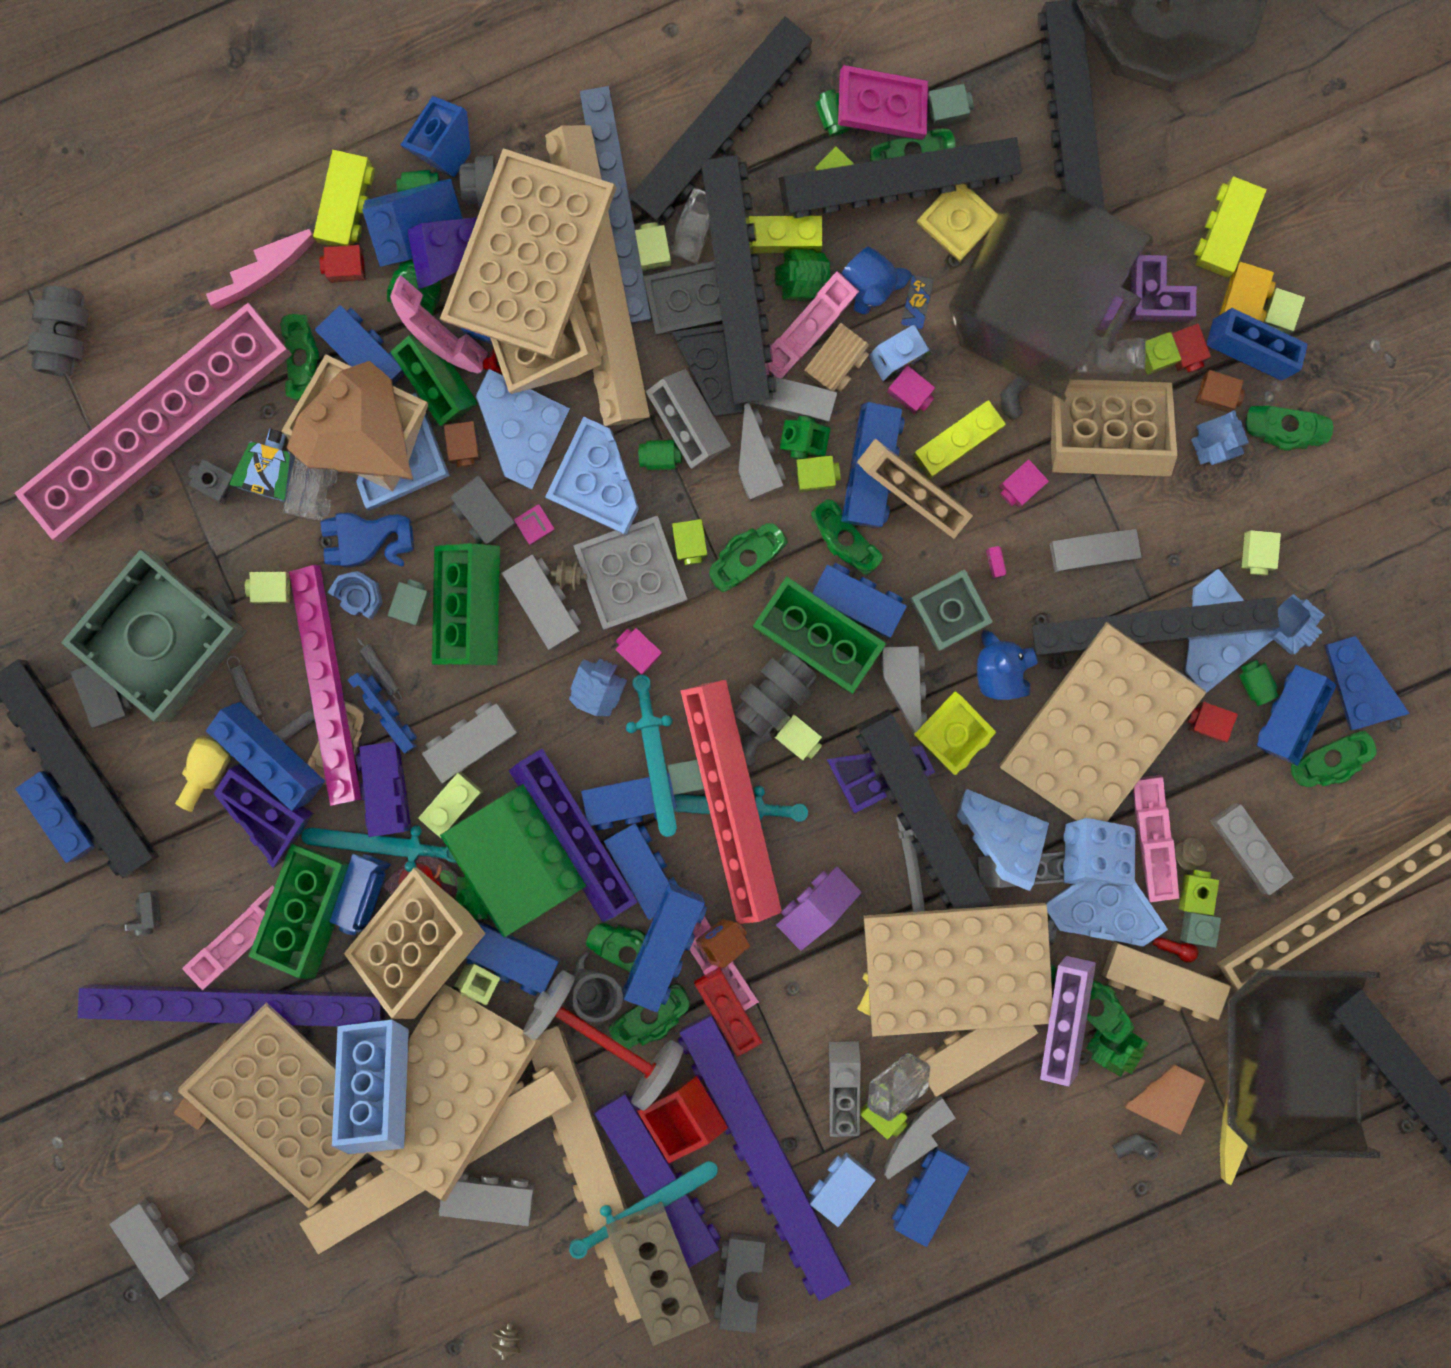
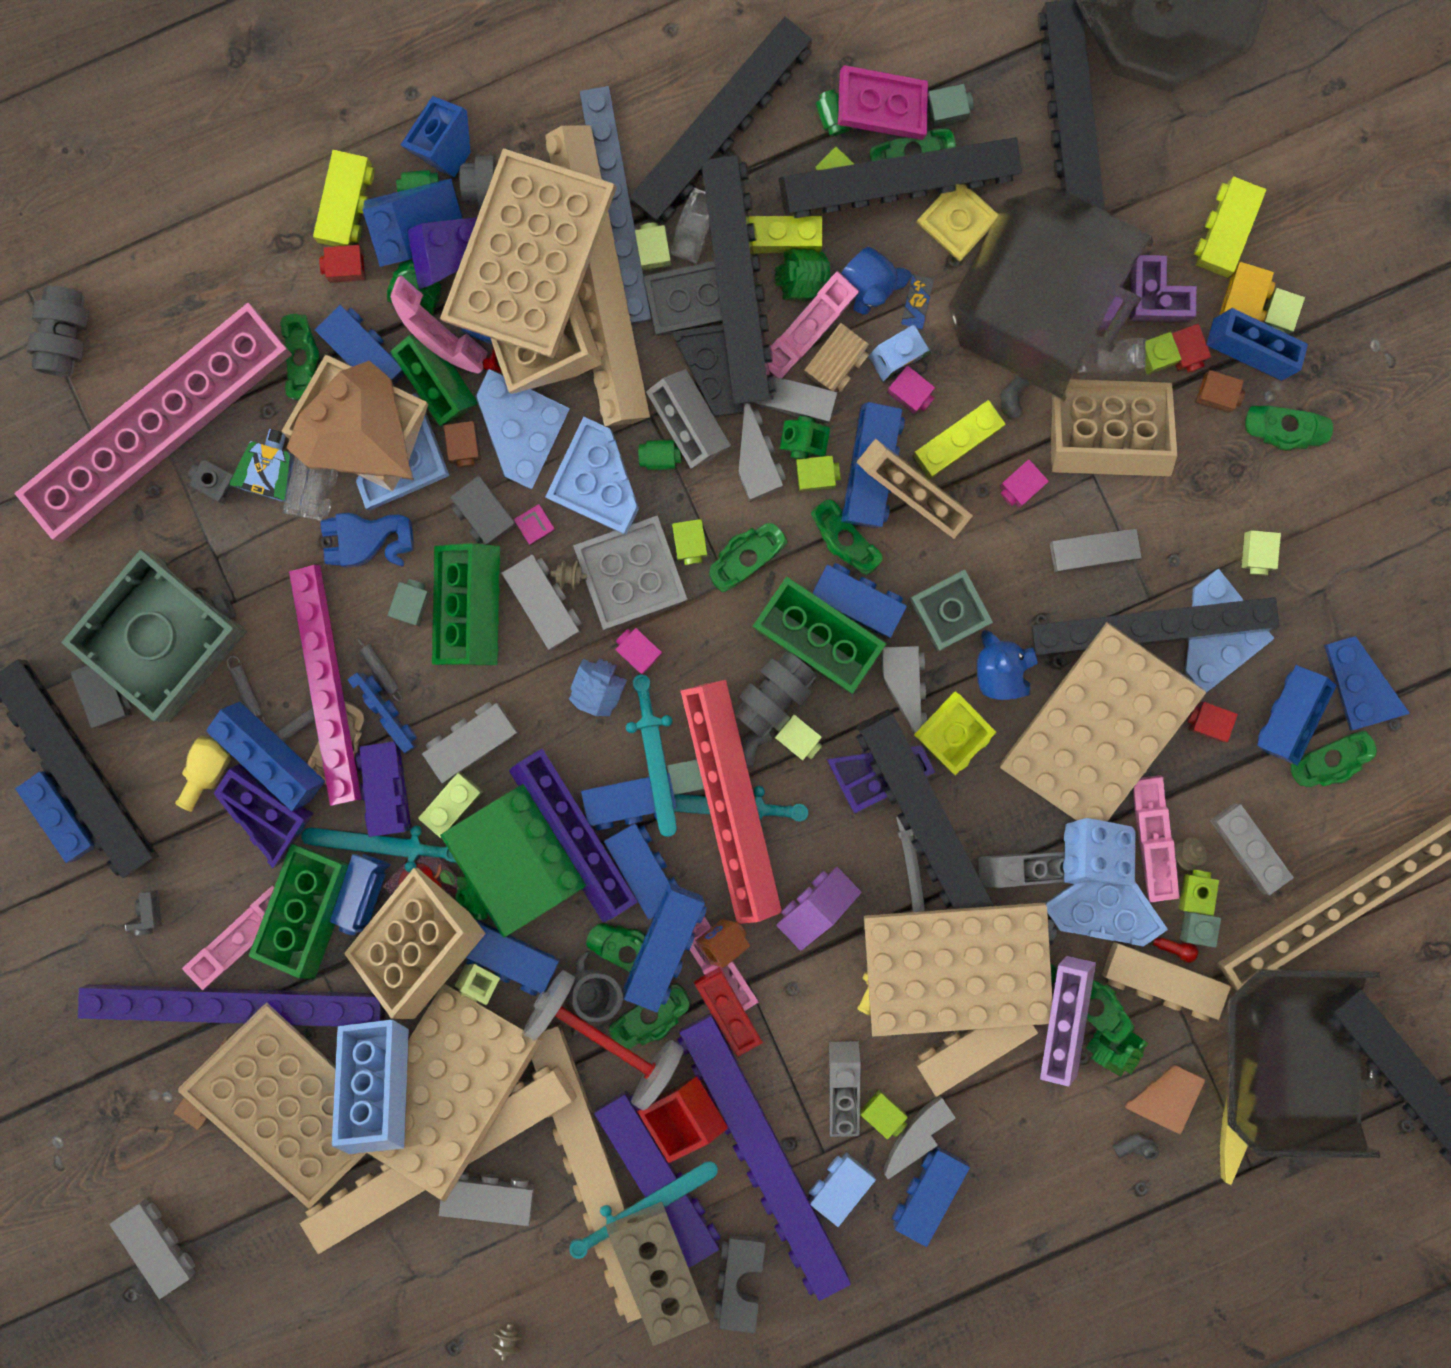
bright pink slope [206,229,316,310] -> none
yellowish green brick [245,572,291,604] -> none
medium blue hair [327,571,383,620] -> none
clear brick [867,1053,930,1121] -> none
light blue plate [957,789,1049,891] -> none
dark pink tile [986,546,1006,579] -> none
medium blue hair [1191,410,1249,465] -> none
green brick [1238,659,1279,706] -> none
medium blue hair [1268,594,1325,655] -> none

